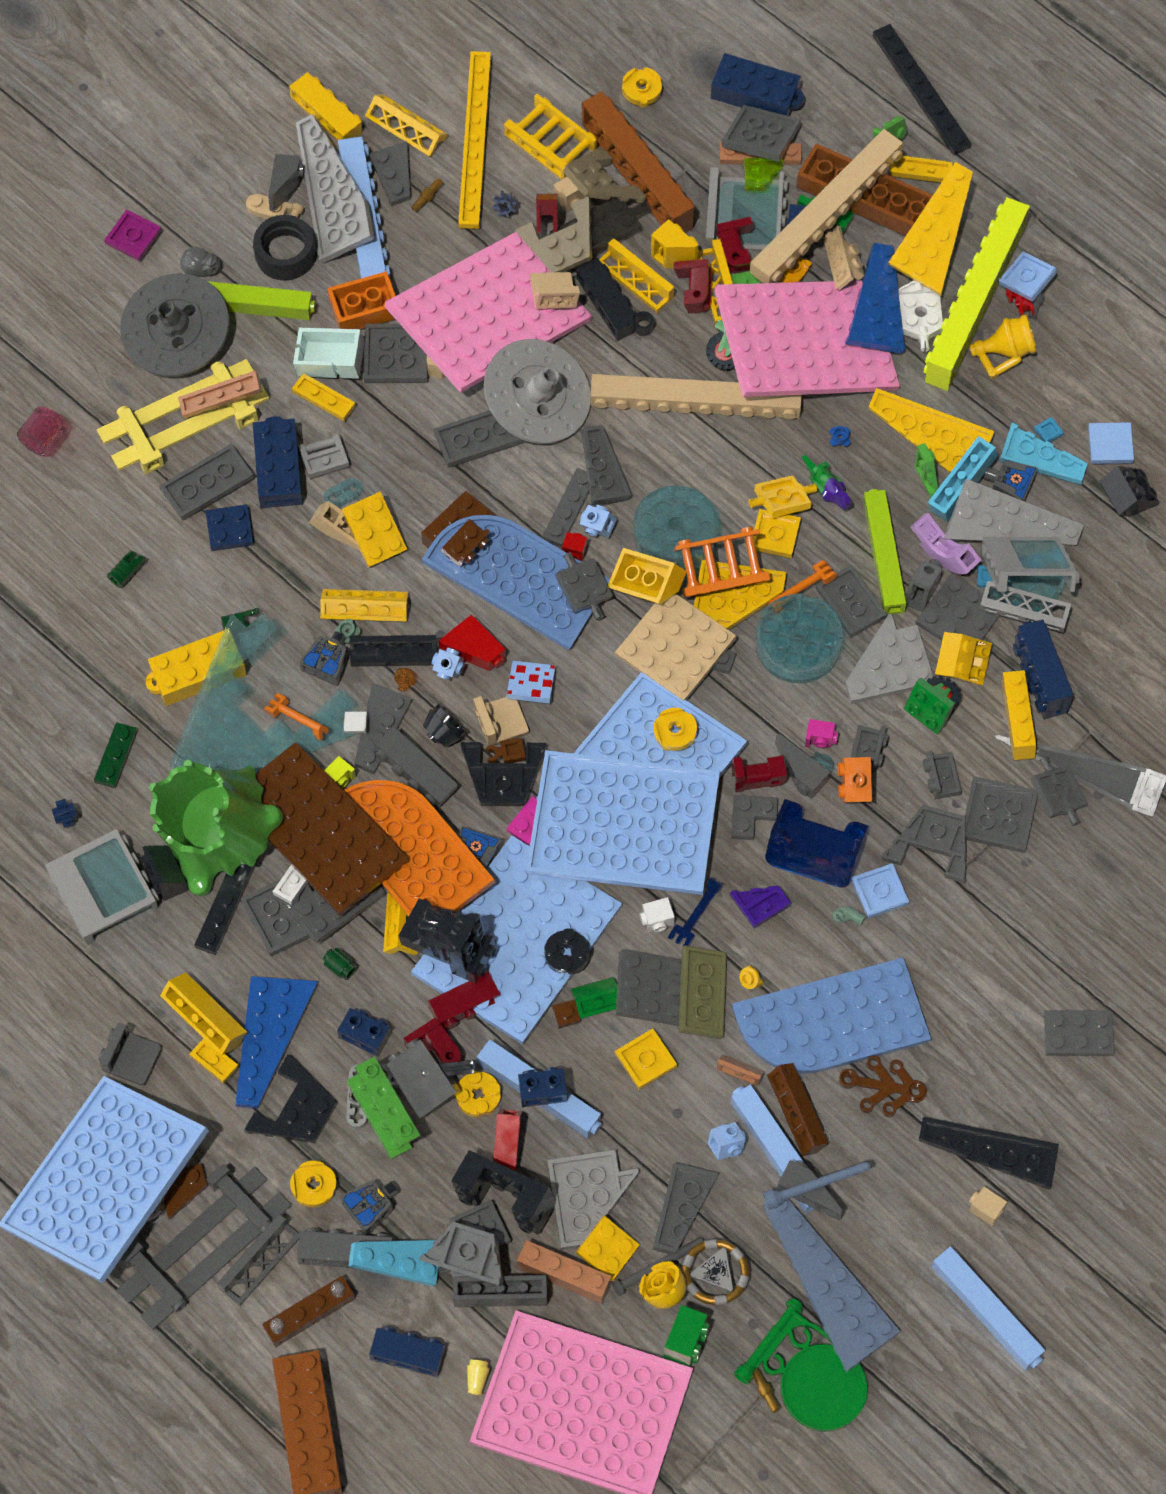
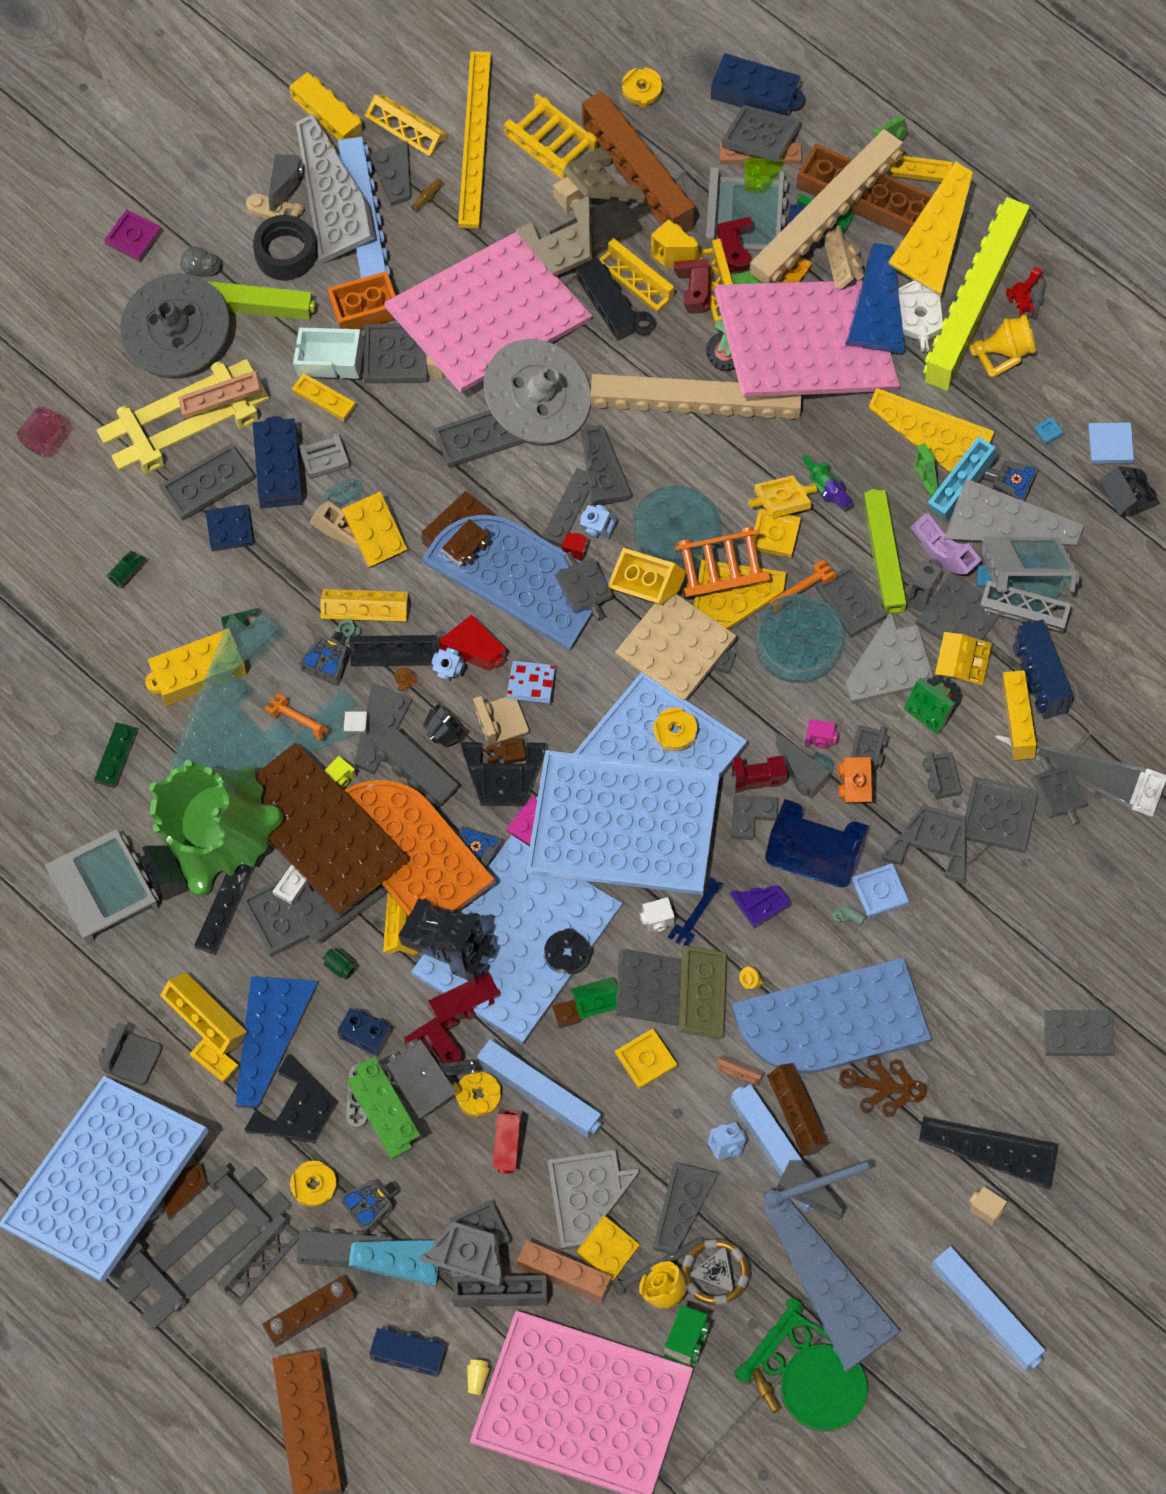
dark blue gear [52,799,78,828] -> none
black plate [451,1150,556,1235] -> none
dark blue gear [493,191,518,217] -> none
dark blue brick [518,1067,567,1107] -> none
tan bracket [530,272,580,309] -> none
dark red piece [536,194,557,233] -> none
blue plate [830,426,851,447] -> none
black plate [872,24,972,156] -> none
light blue tile [998,251,1057,302] -> none
medium azure wing [1000,422,1088,485] -> none

